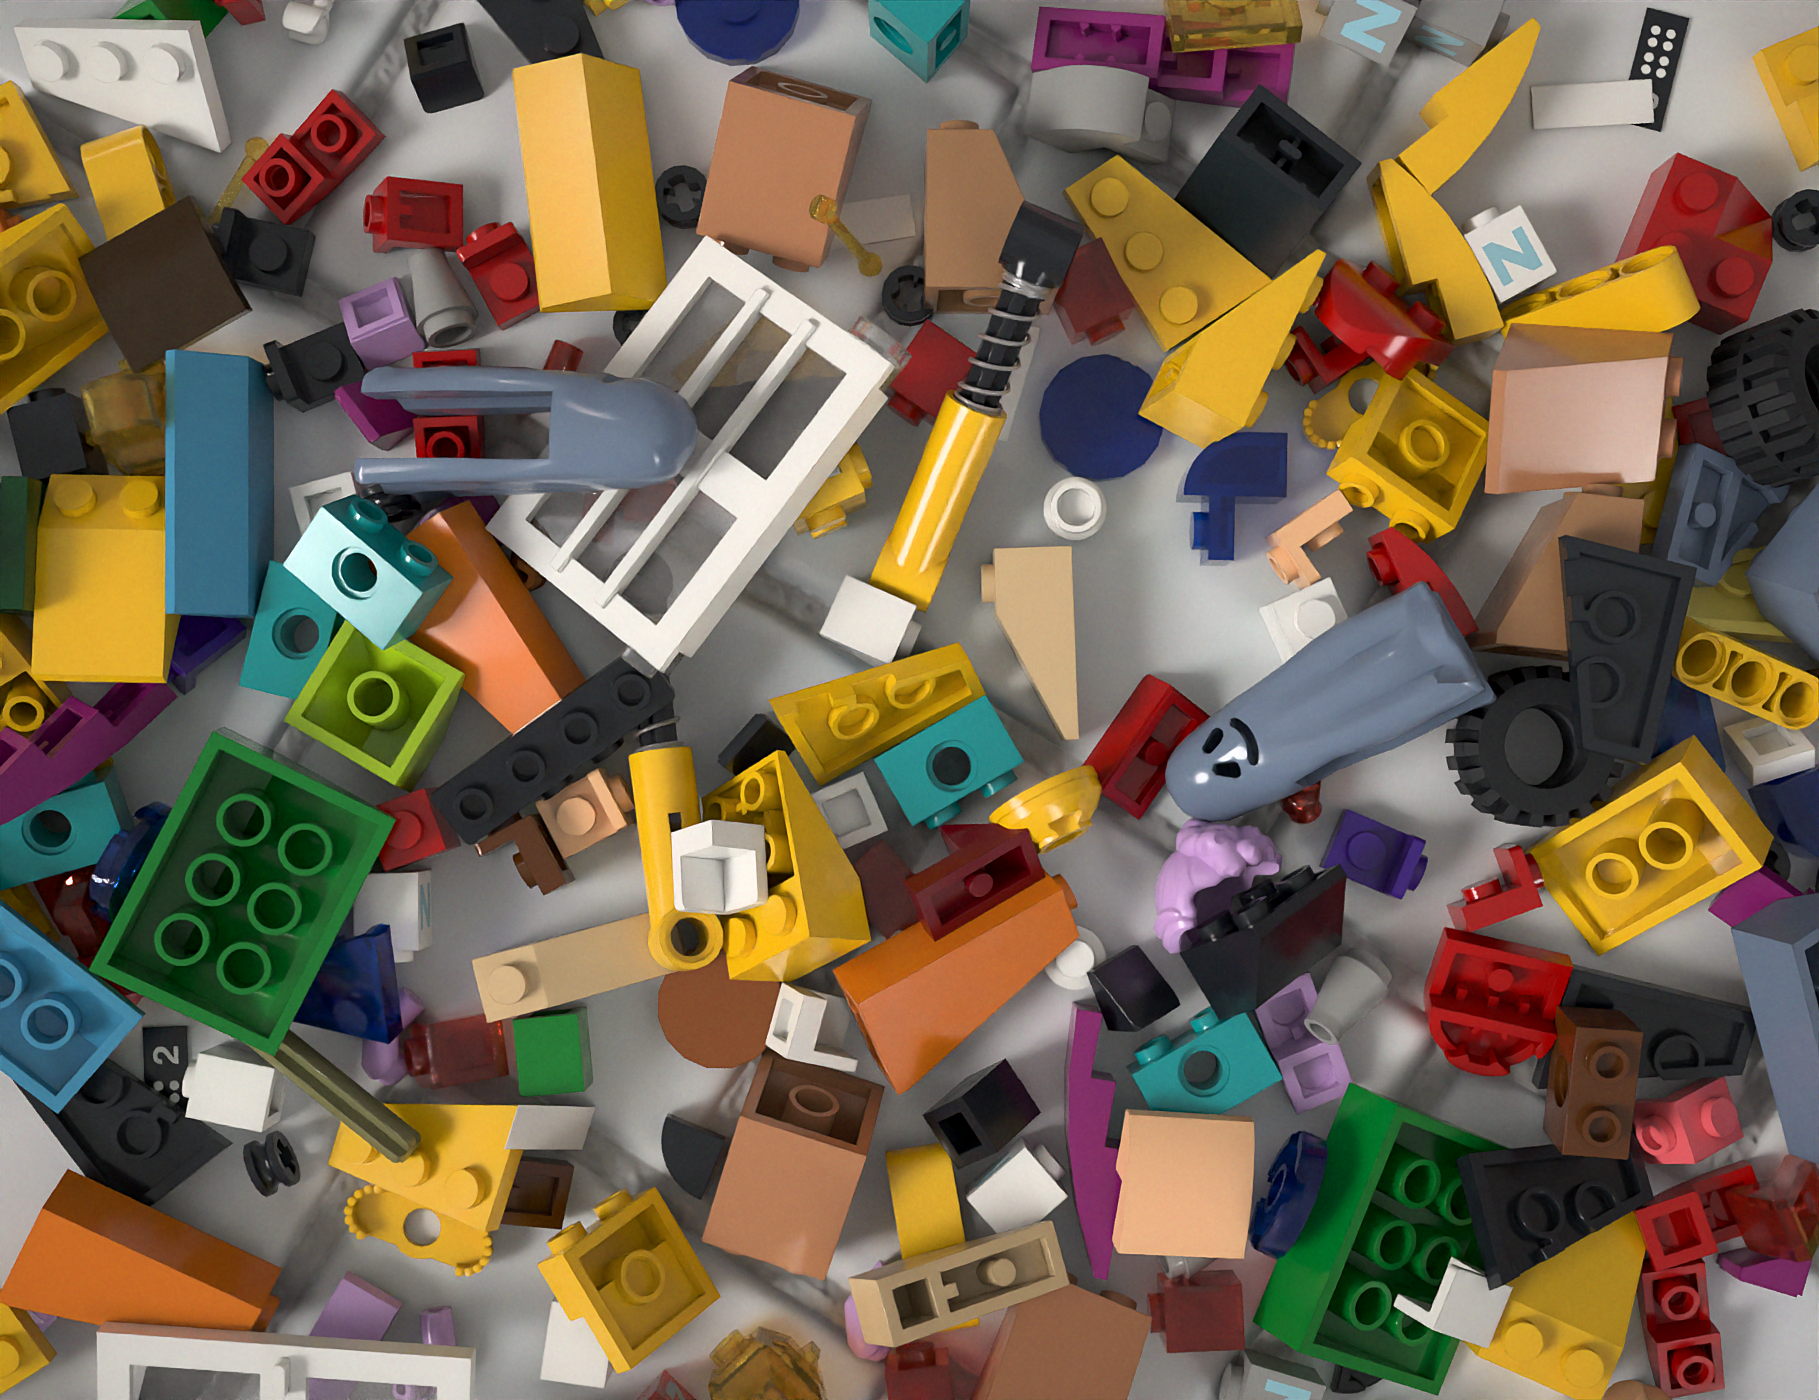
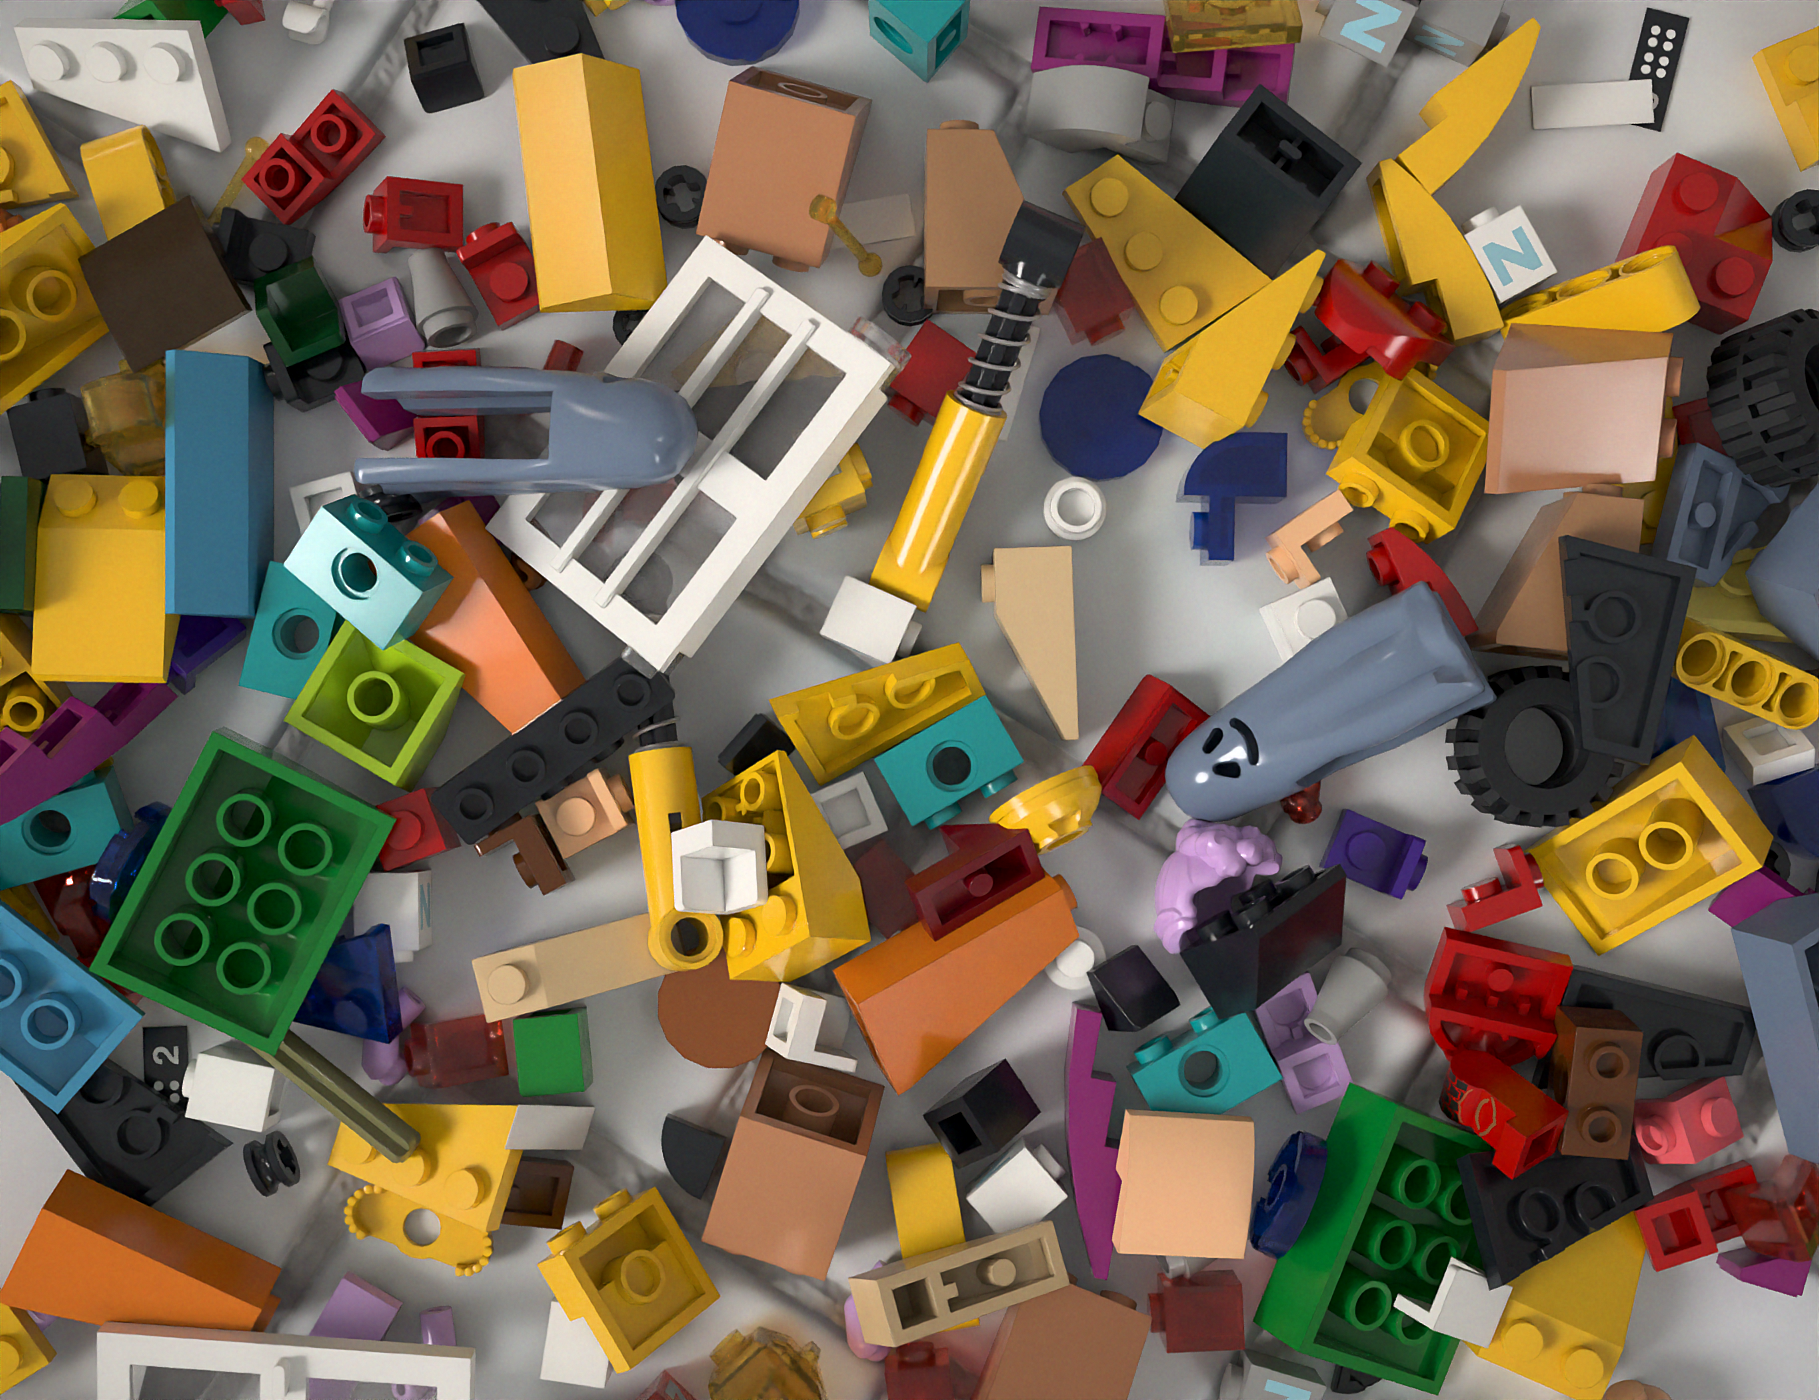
red slope [1636,1258,1725,1398] -> none
none -> dark green panel [254,255,346,367]
none -> red leg [1439,1050,1569,1180]

